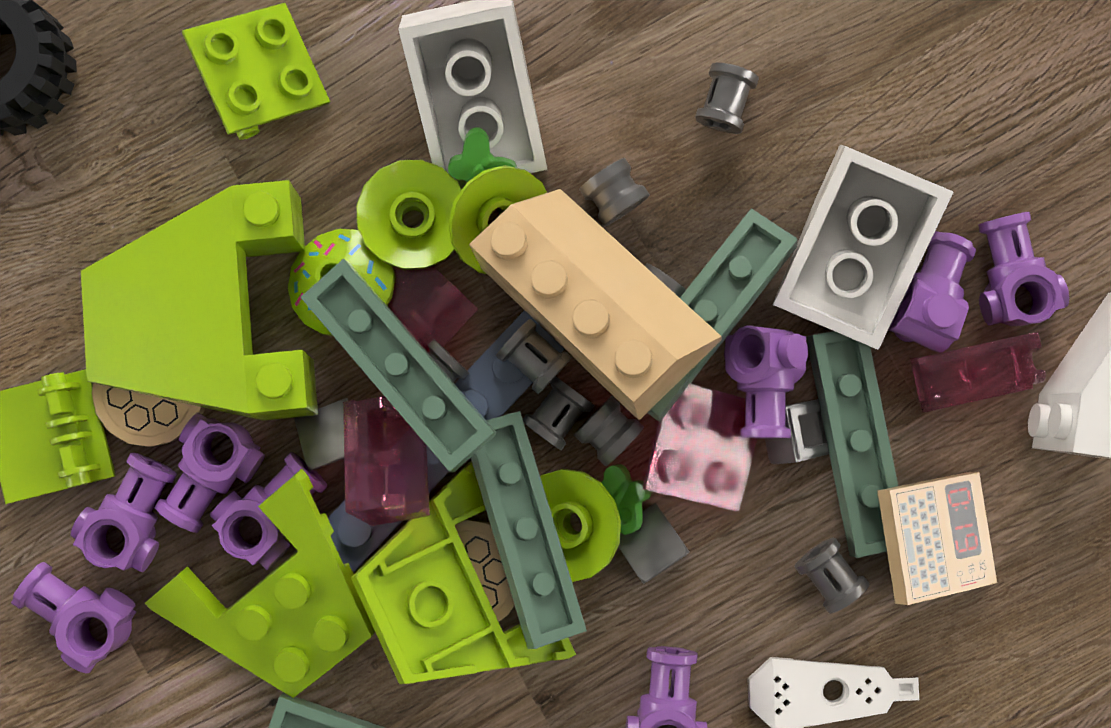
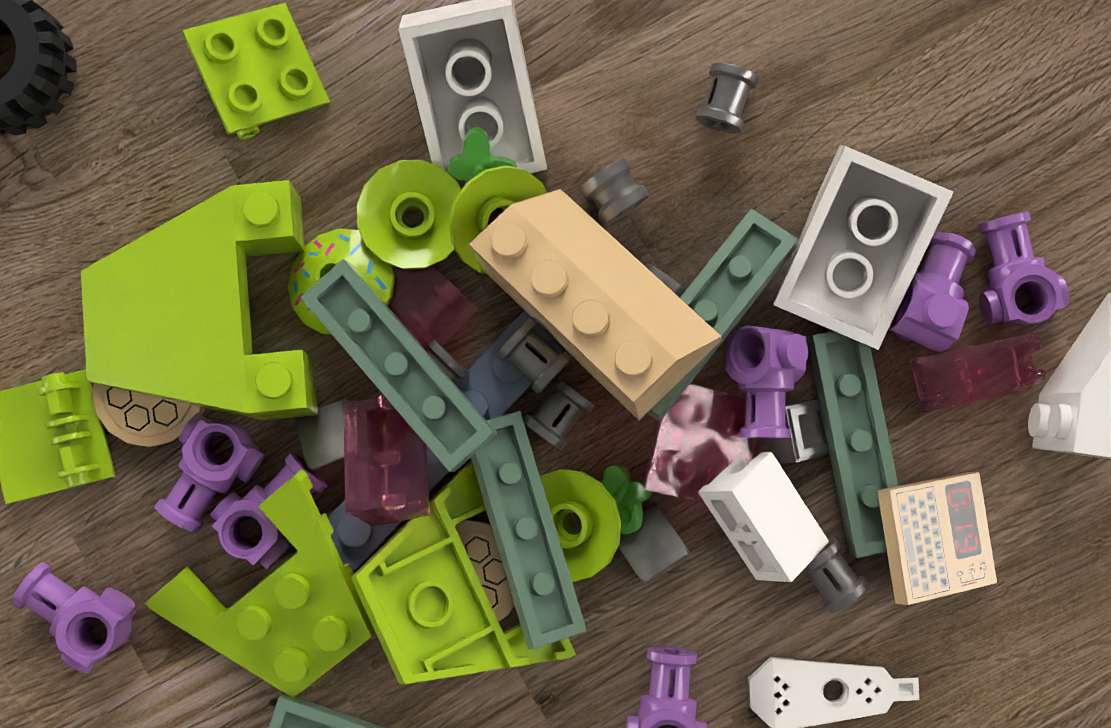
medium lavender connector [70,453,177,572] -> none
flat silver wheel [574,396,644,466] -> none
none -> white hinge [698,452,829,582]

